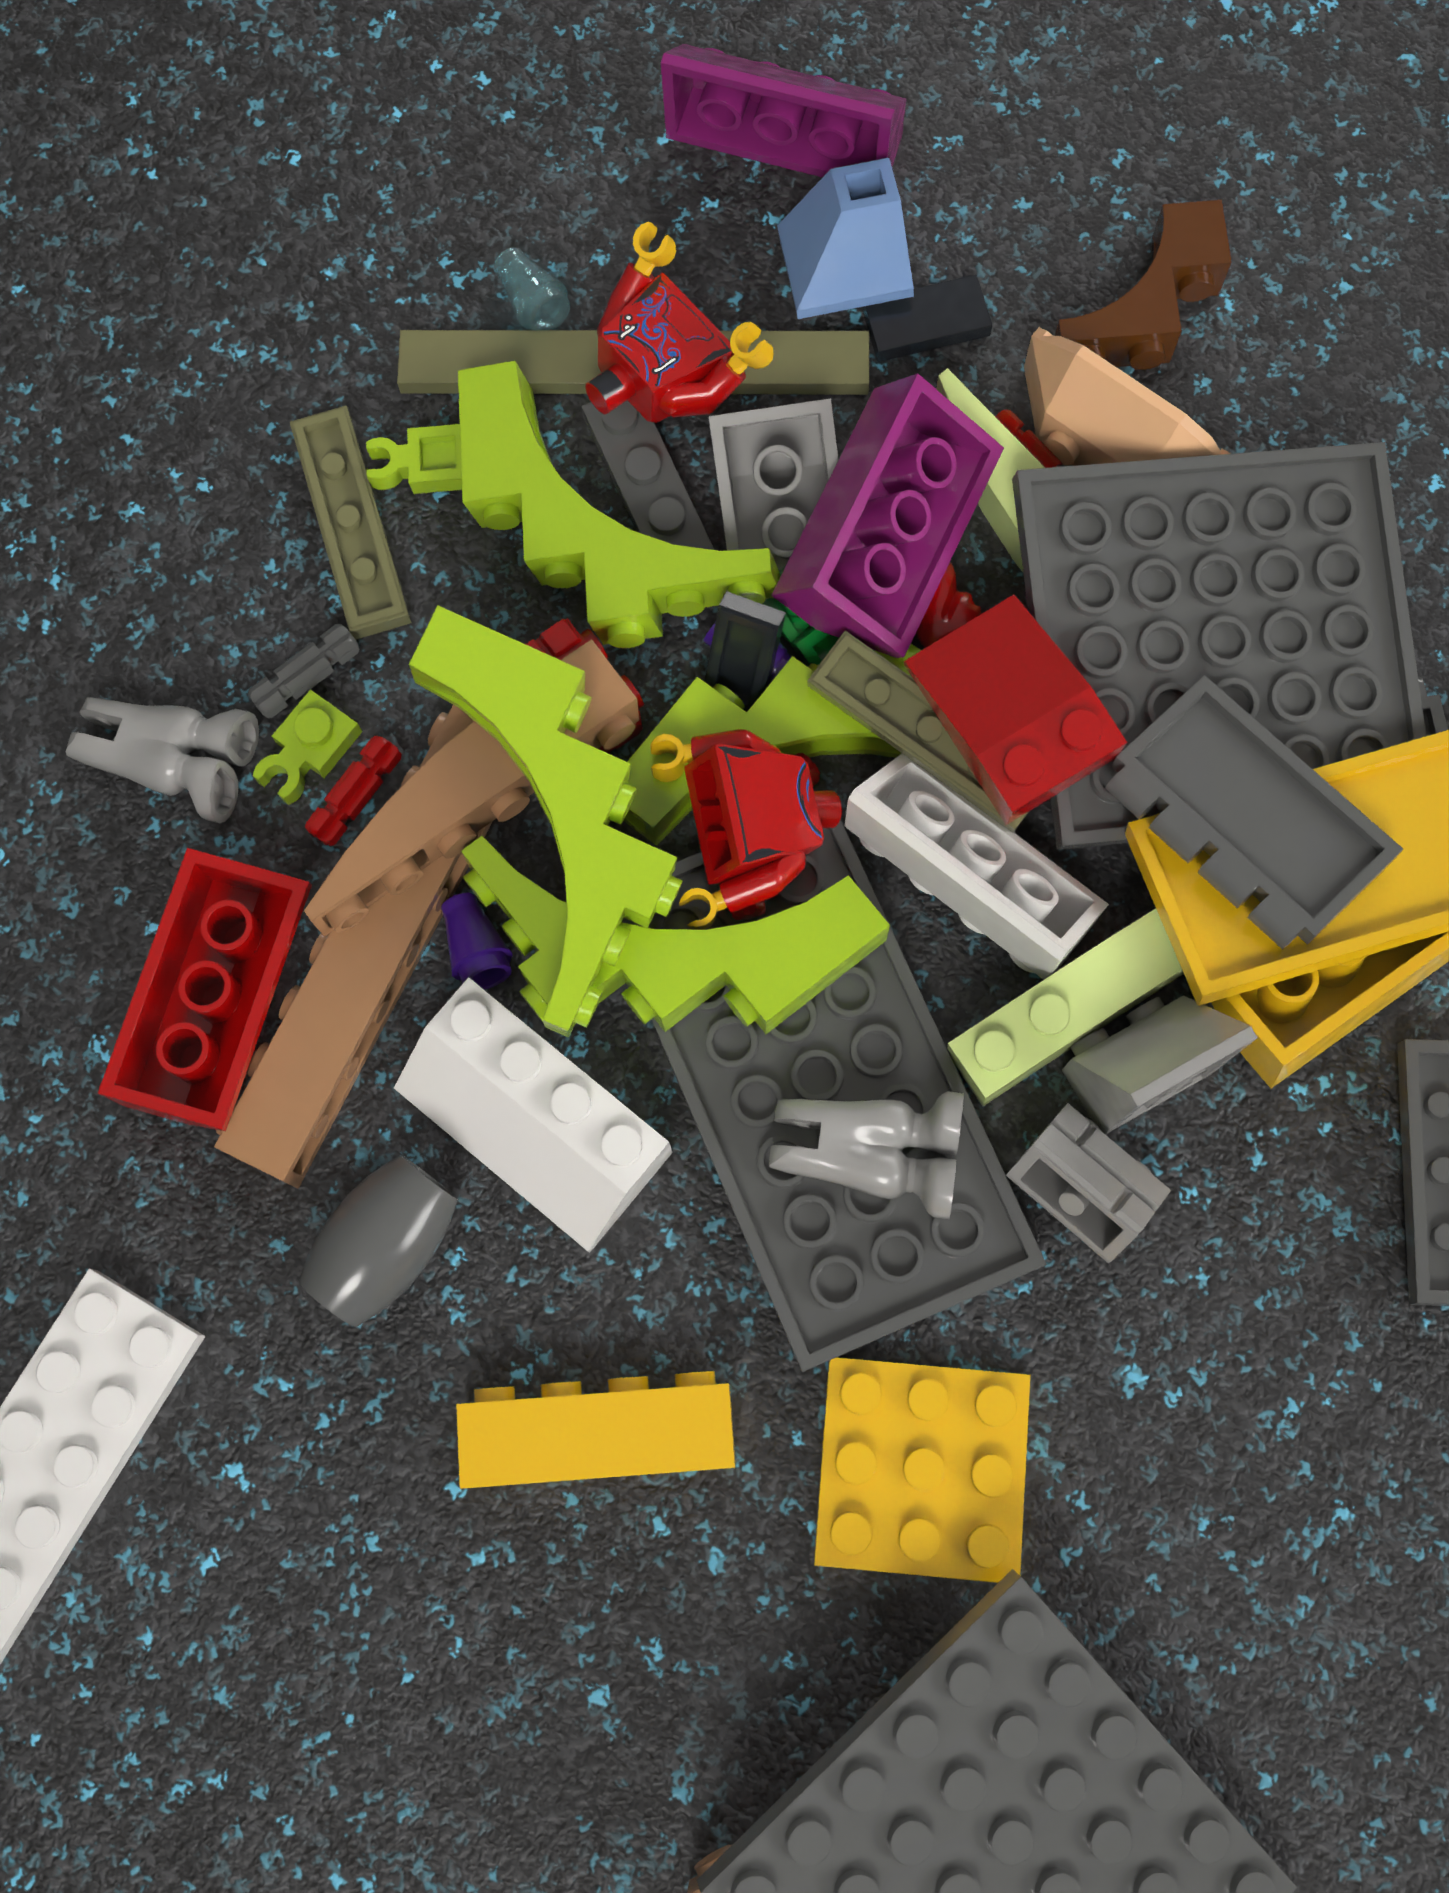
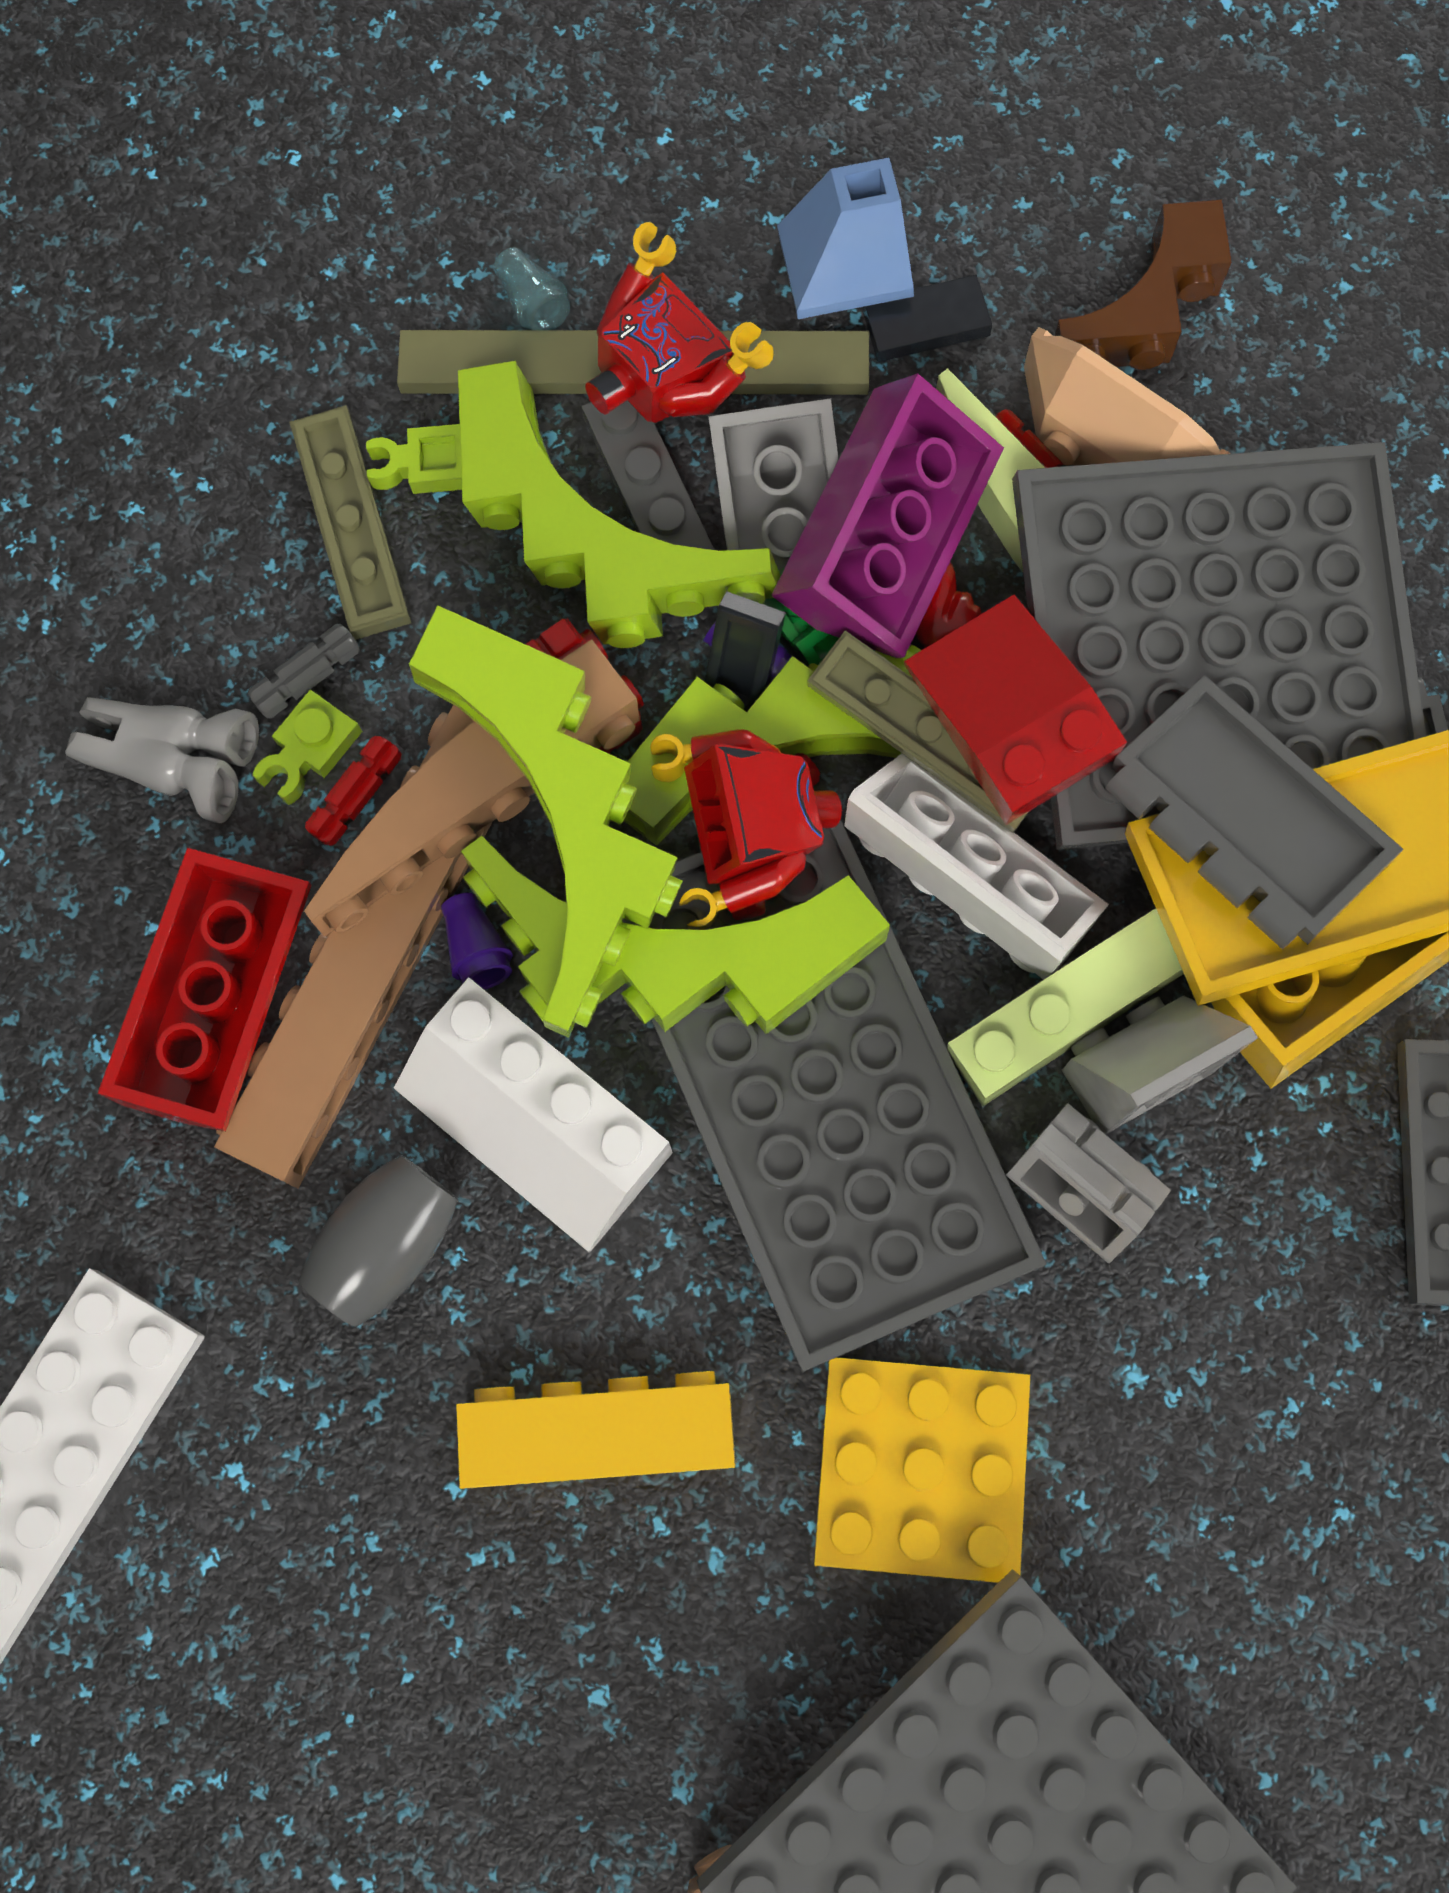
magenta slope [661,44,906,178] -> none
light grey piece [769,1091,964,1219] -> none

